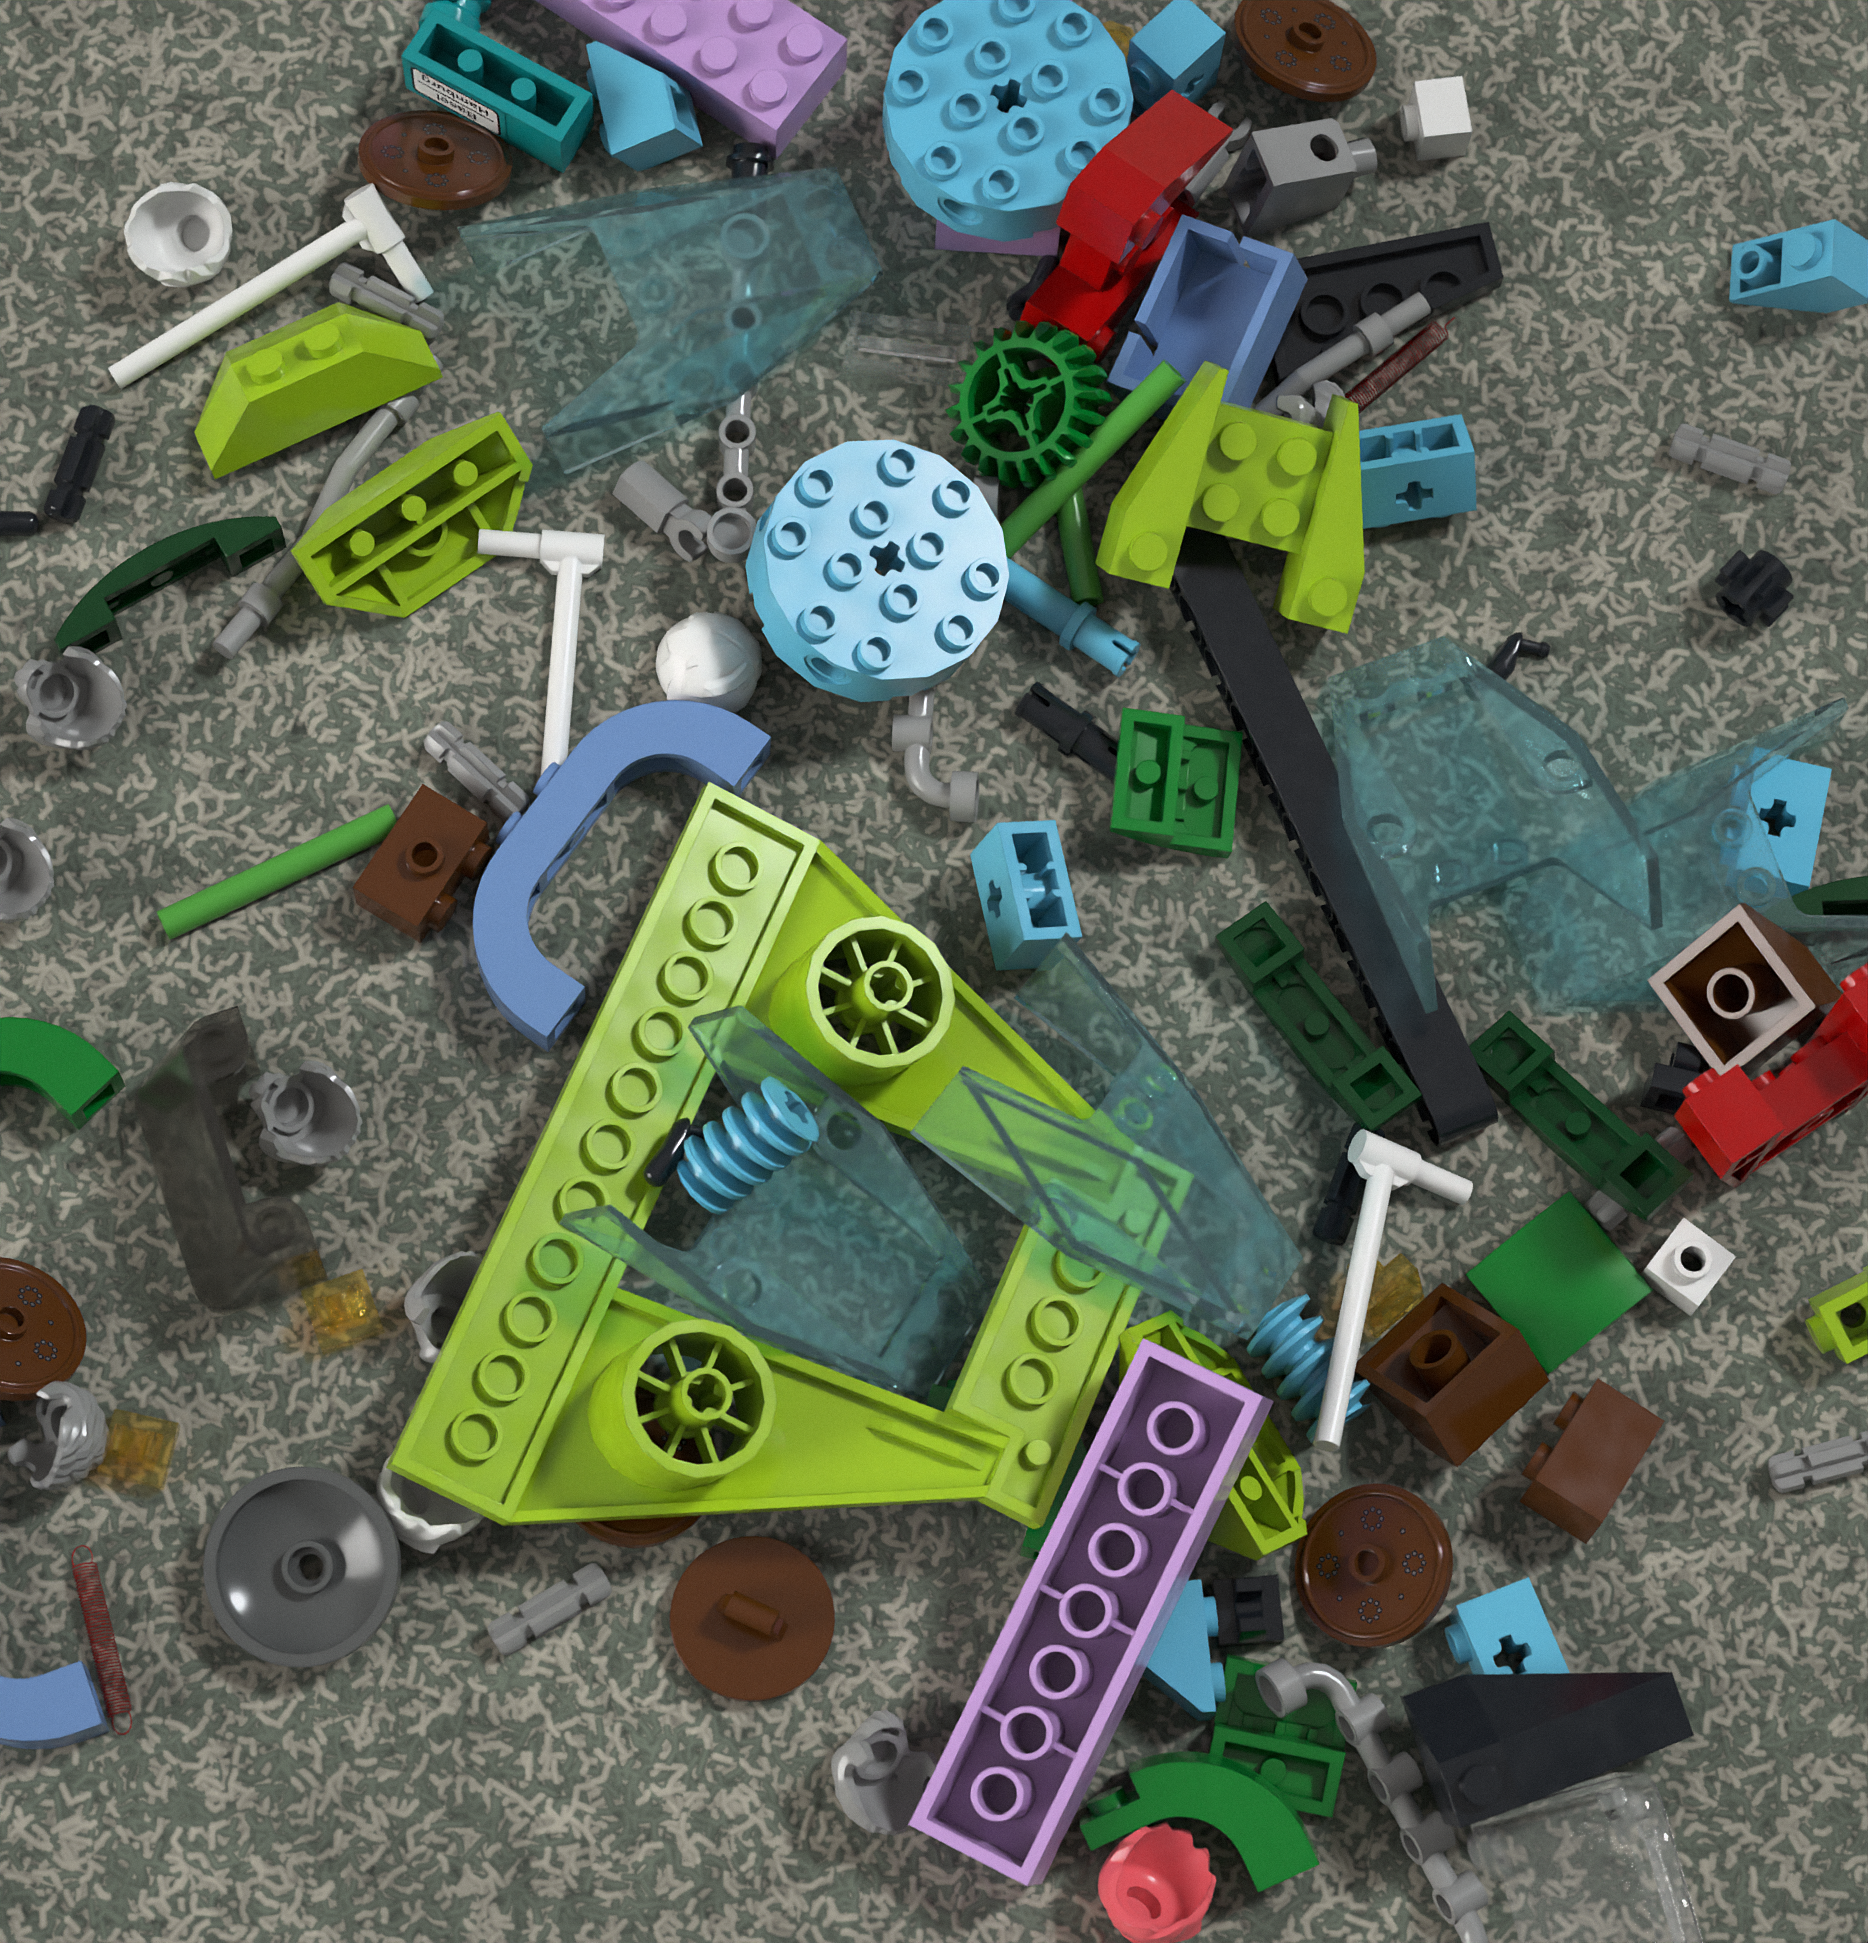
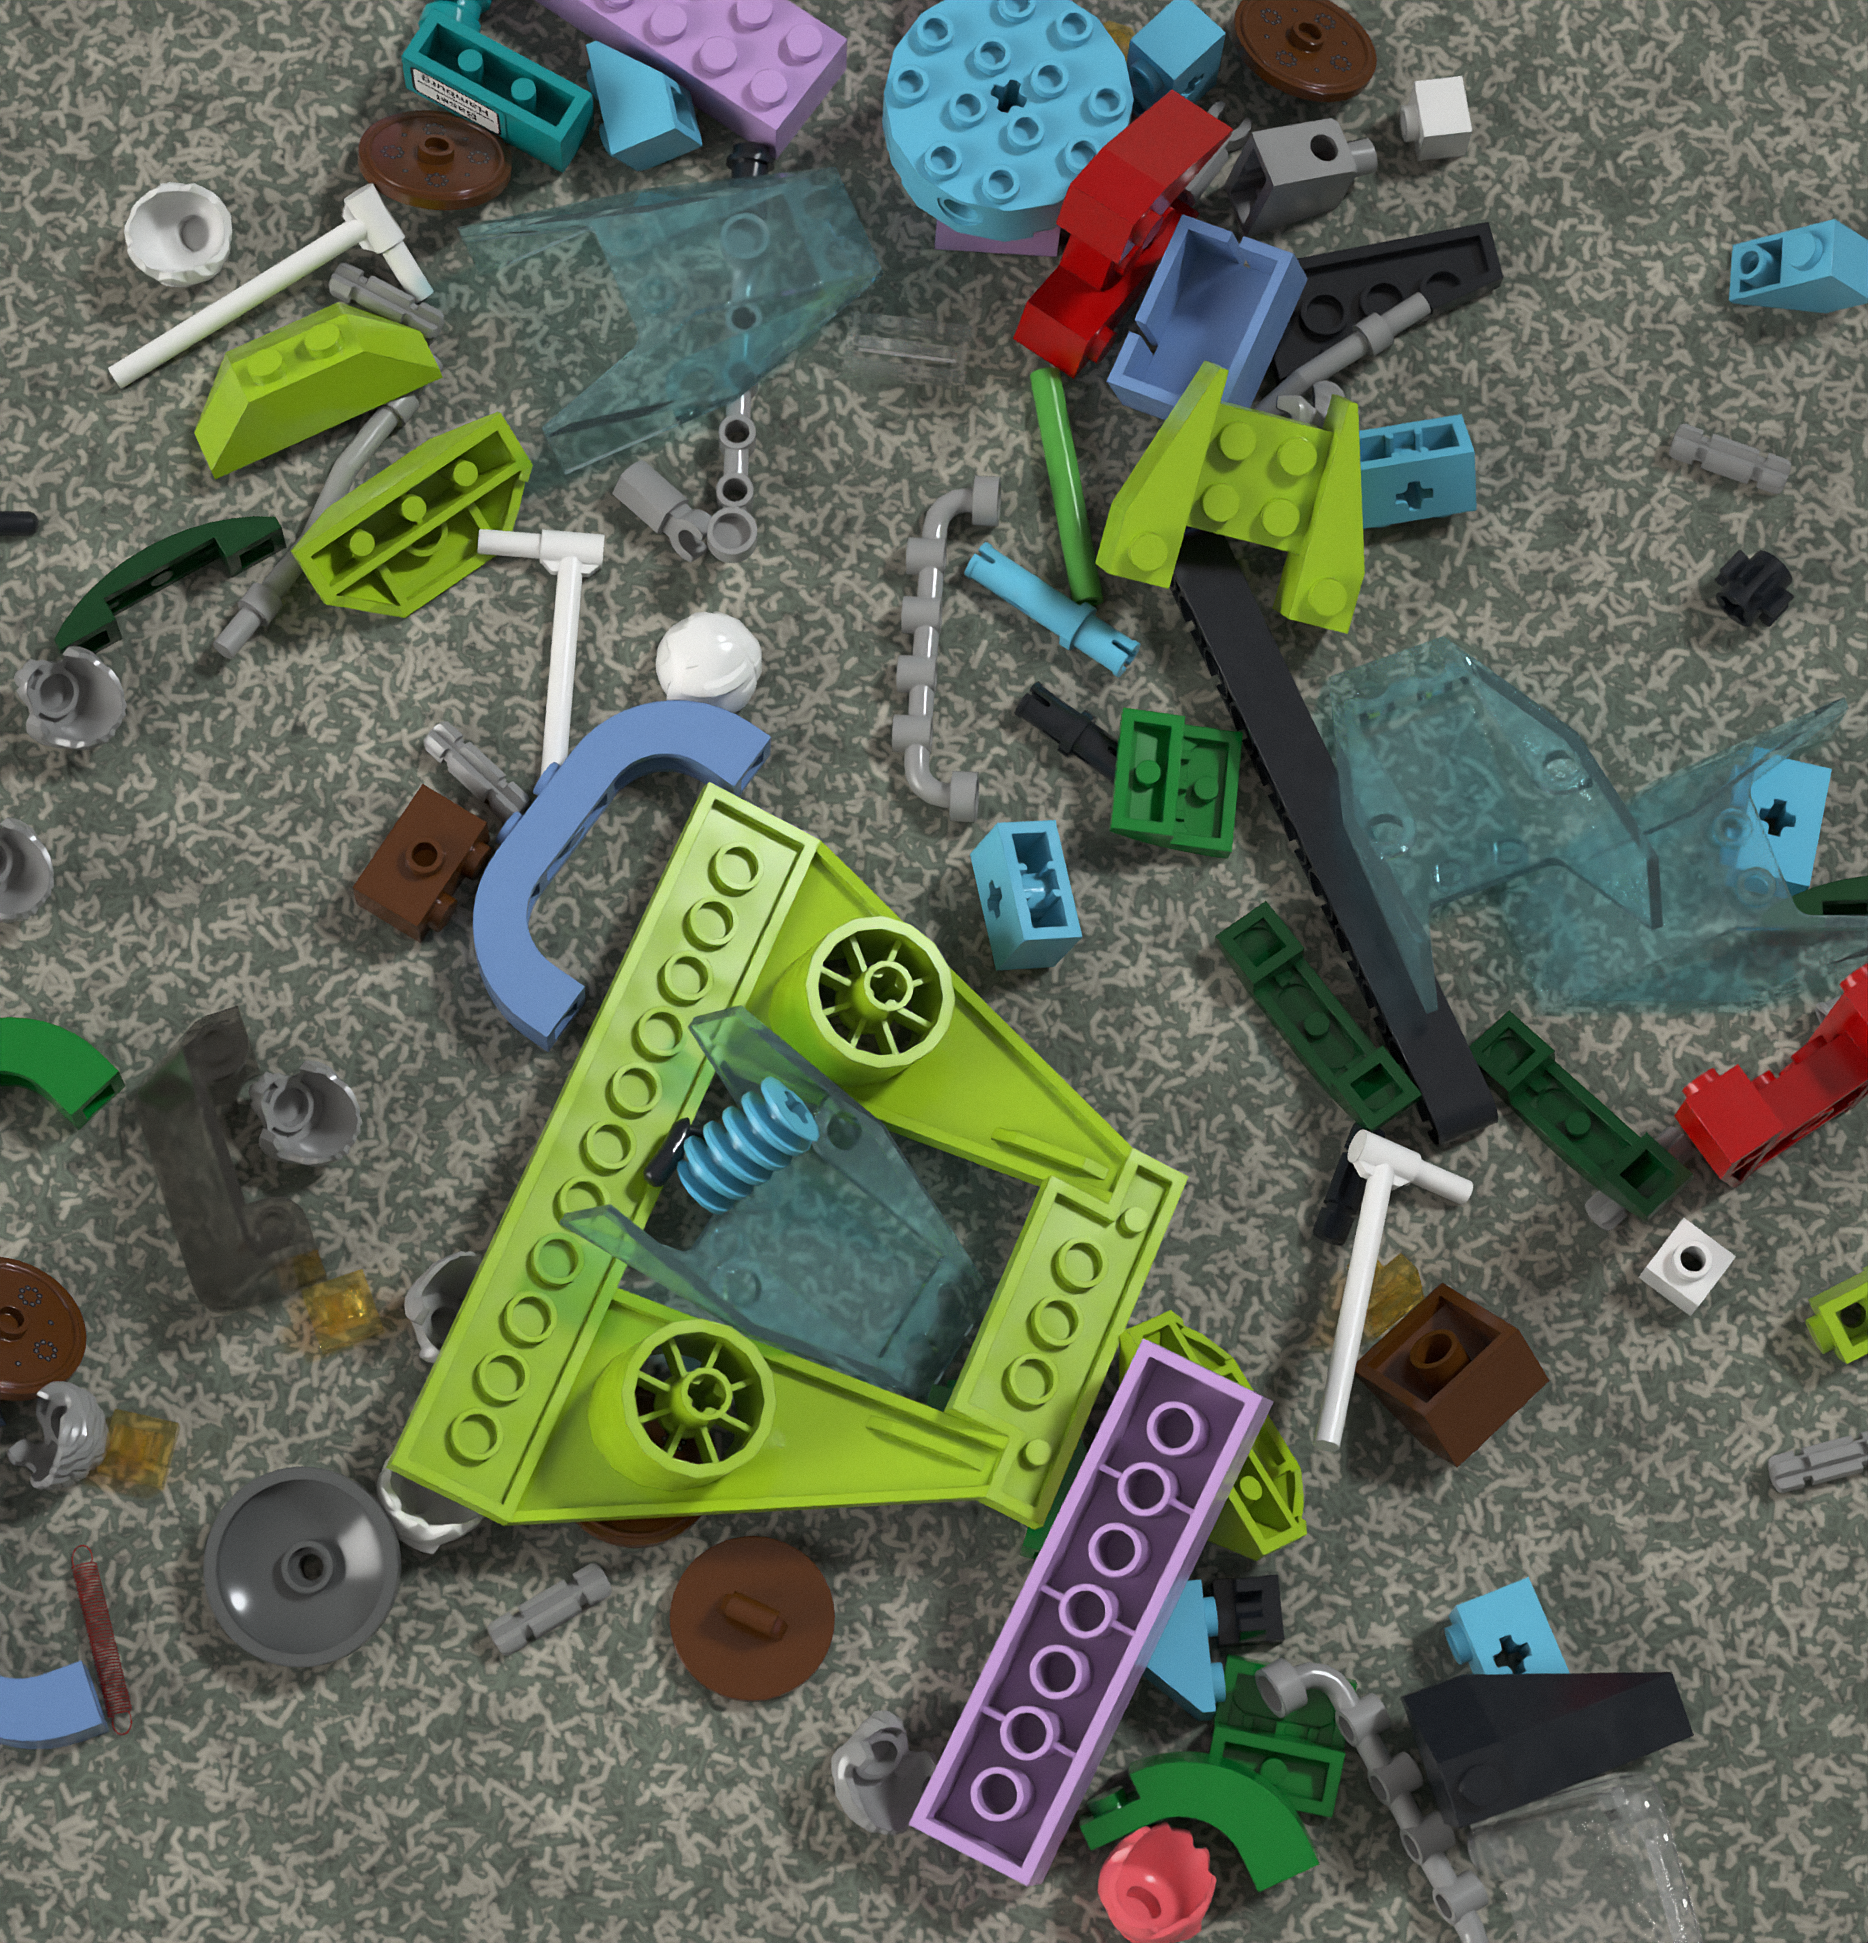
black axle [44,404,115,524] -> none
bright green piece [156,804,397,940] -> none
medium azure brick [745,439,1009,702] -> none
clear light blue windscreen [910,932,1303,1340] -> none
green gear [945,321,1113,490] -> none
bright green piece [1000,359,1186,558] -> none
black piece [1006,255,1060,321] -> none
medium azure piece [1241,1294,1371,1443] -> none
reddish brown shield [1295,1483,1453,1649] -> none
red piece [1344,317,1455,413] -> none
green slope [1466,1191,1654,1374] -> none
black piece [1475,632,1550,696] -> none
reddish brown brick [1519,1379,1664,1544] -> none
black tile [1640,1042,1702,1115] -> none
reddish brown slope [1647,902,1842,1076] -> none

